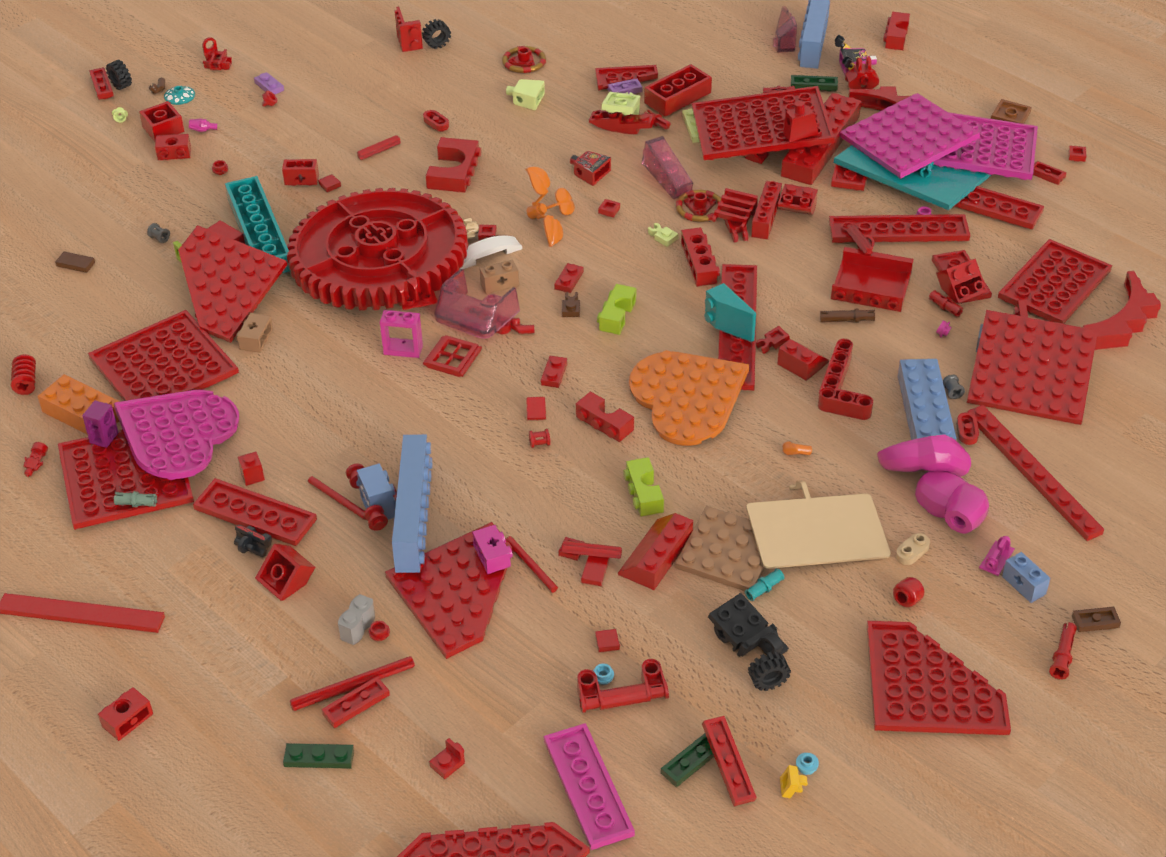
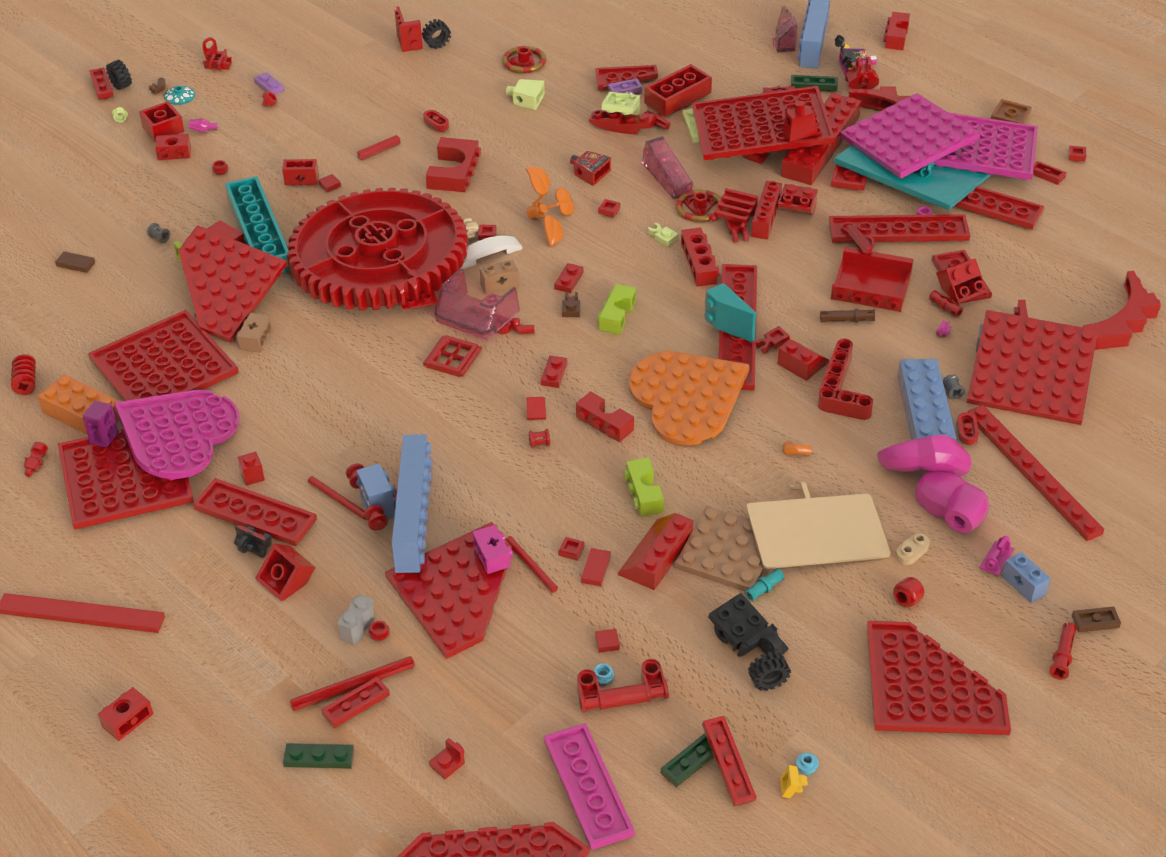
sand green pin [114,491,157,507] -> none
dark pink window [380,310,423,358] -> none
red axle [561,541,622,559] -> none
red plate [998,239,1113,324] -> none

